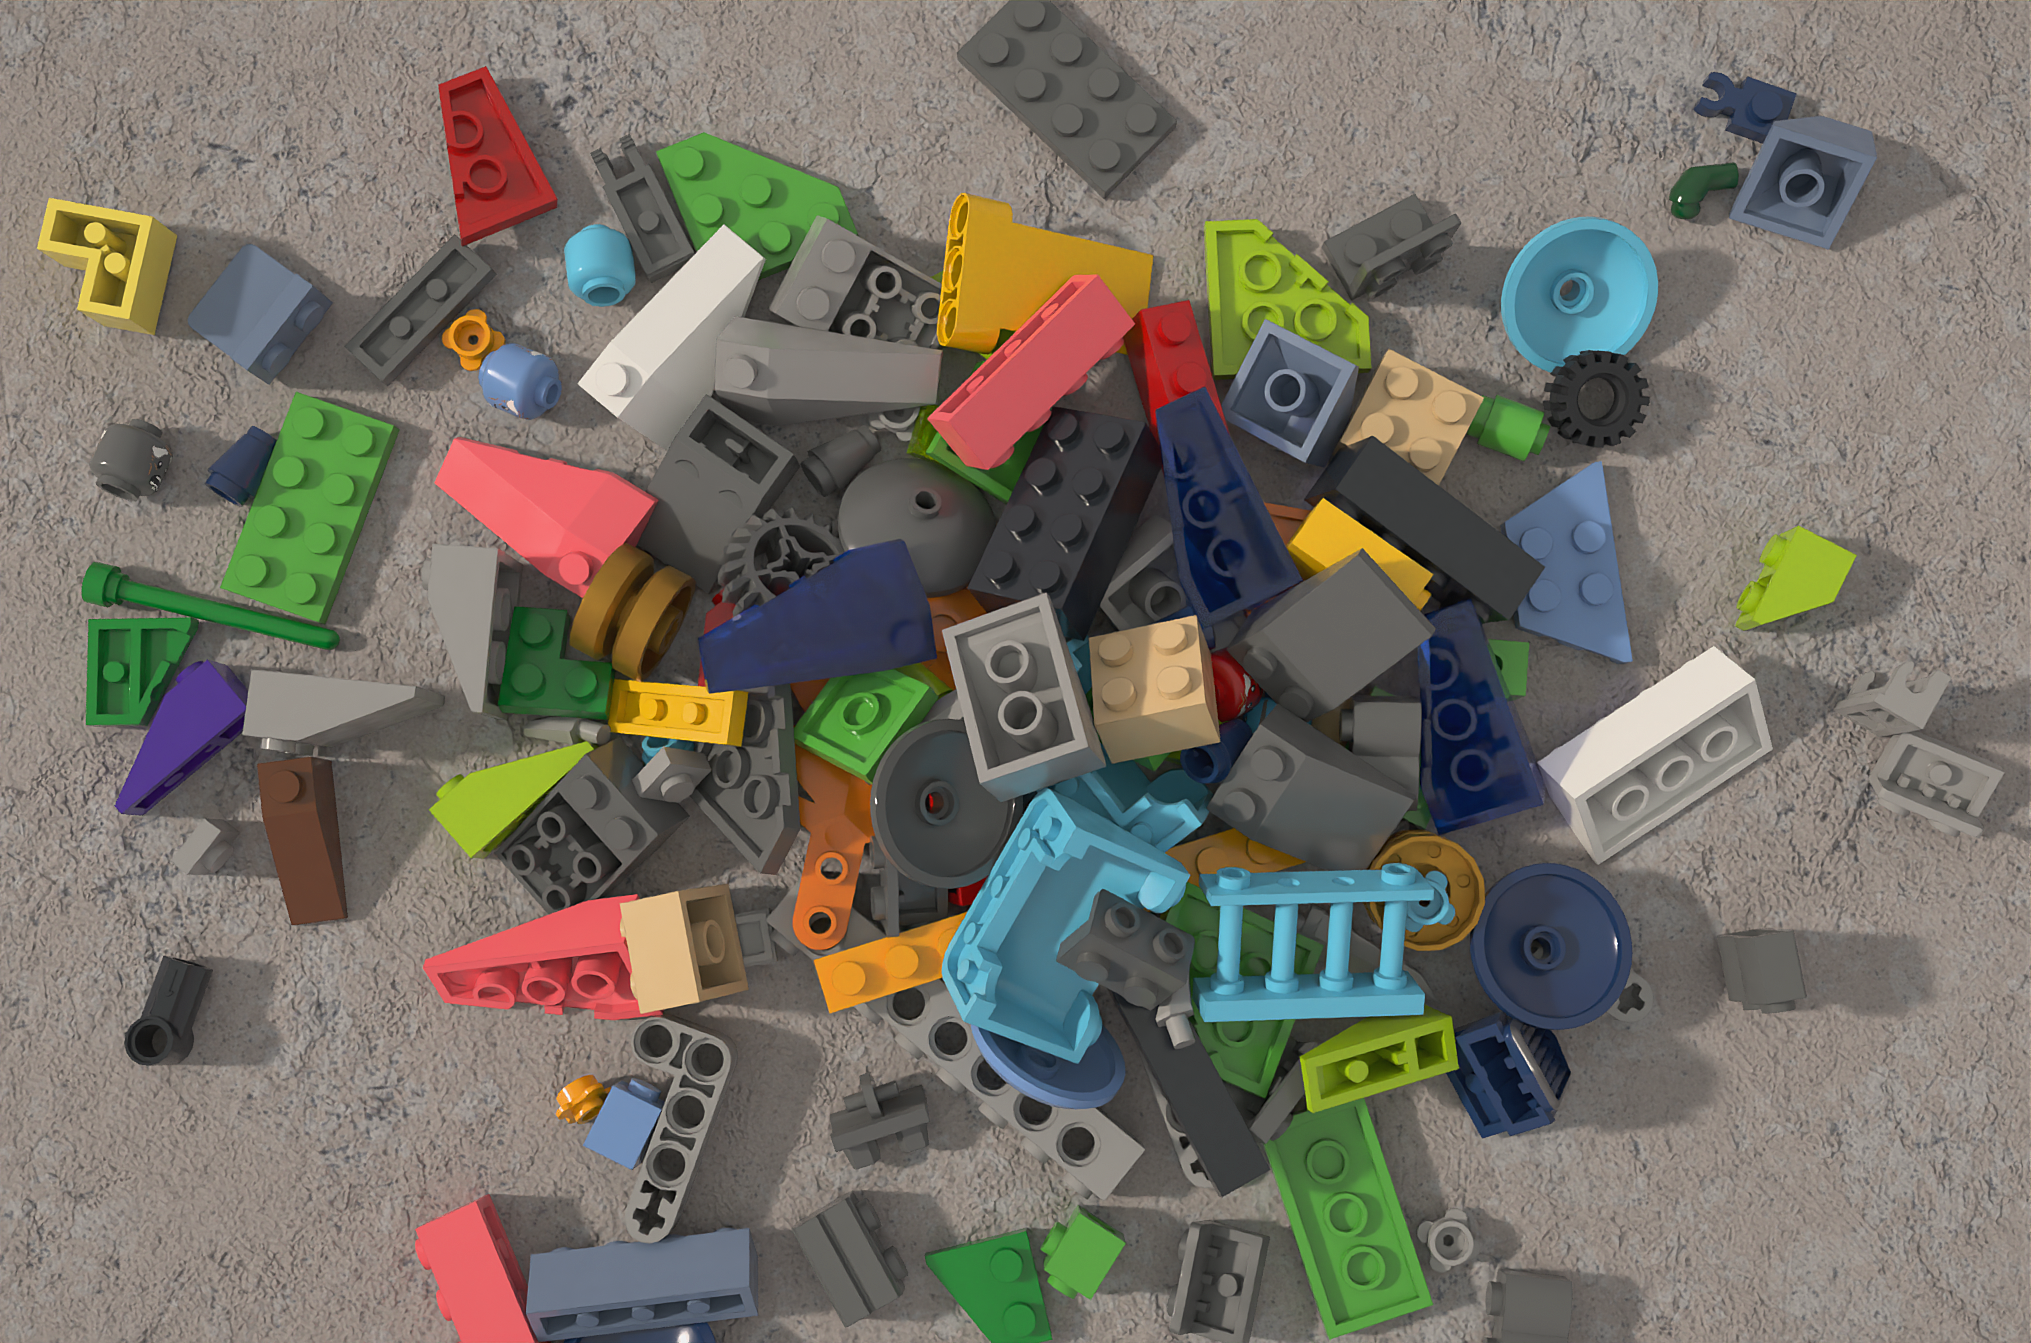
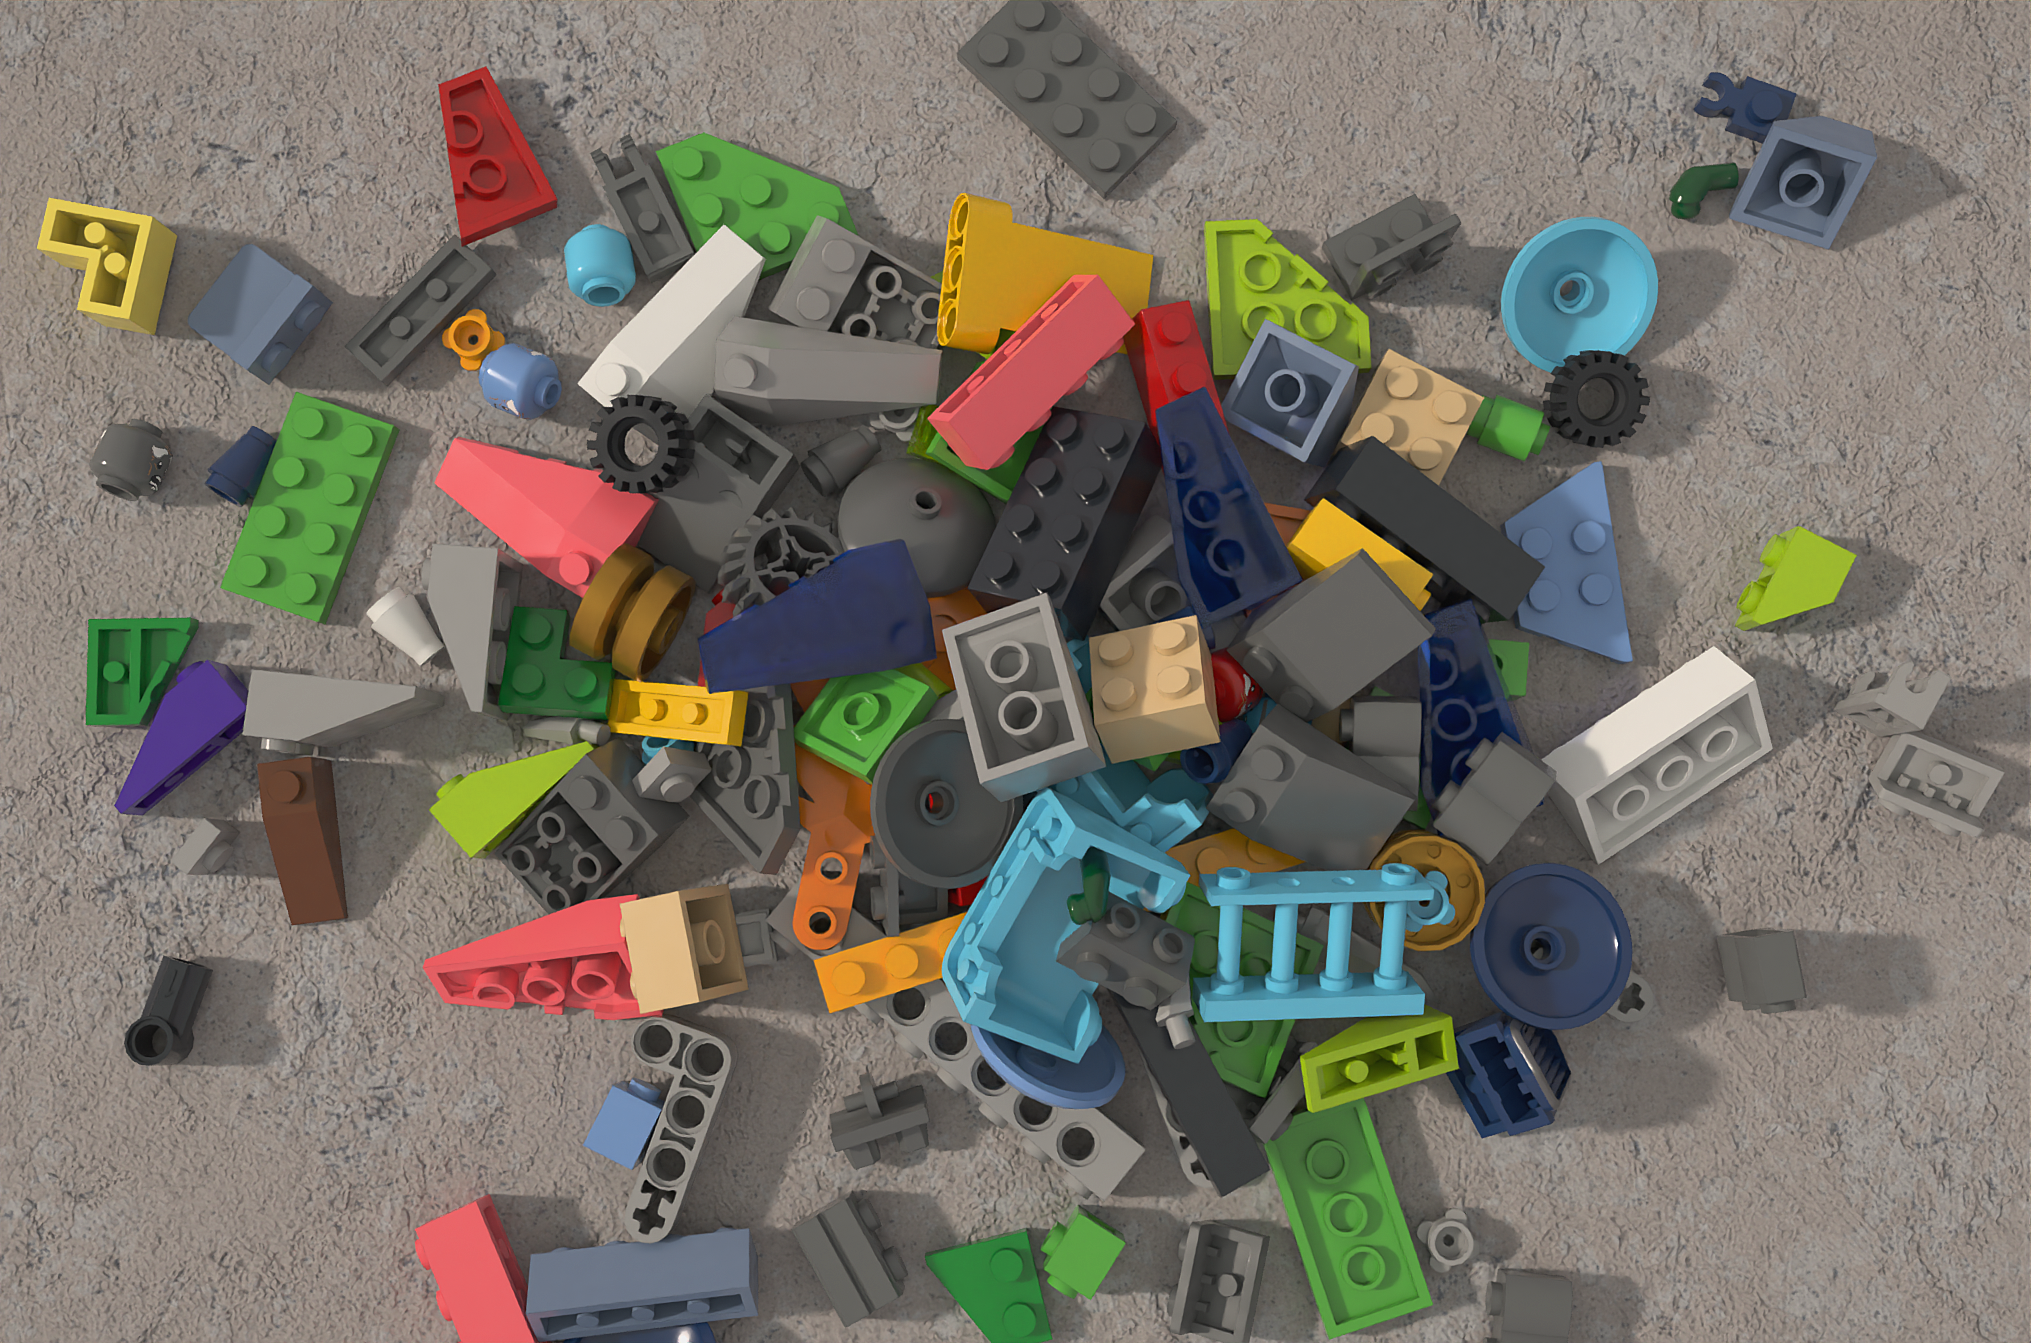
green piece [81,562,340,650] -> none
light orange plate [556,1075,611,1124] -> none
none -> white cone [366,587,445,667]
none -> black tyre [587,395,695,493]
none -> dark green arm [1066,847,1111,925]
none -> dark grey brick [1432,732,1557,865]

